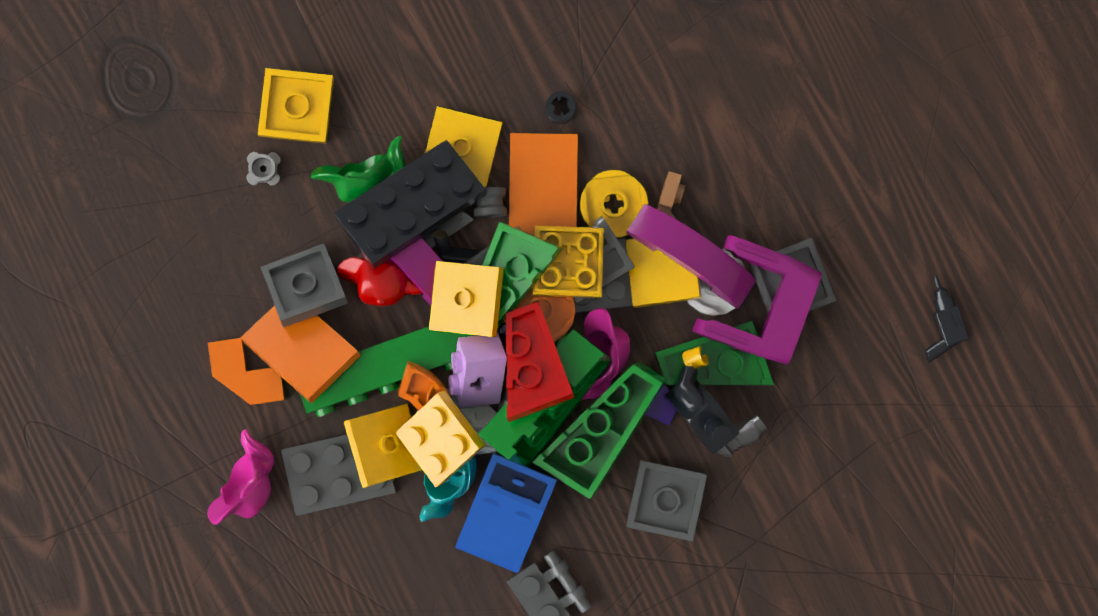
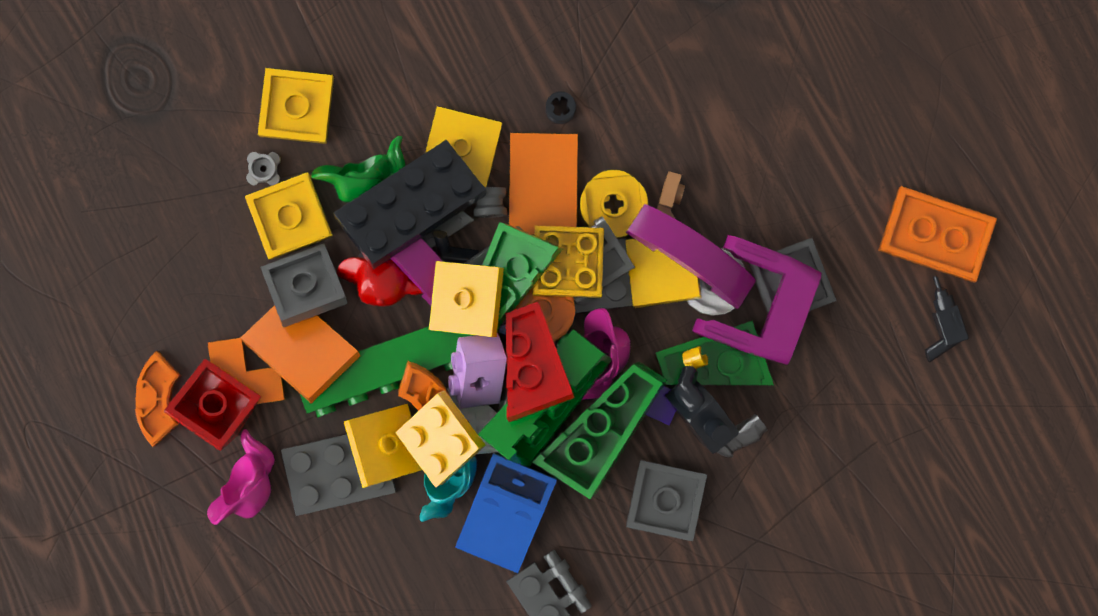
none -> orange tile [135,351,181,447]
none -> red slope [164,359,261,451]
none -> yellow plate [245,172,333,260]
none -> orange tile [878,186,997,283]

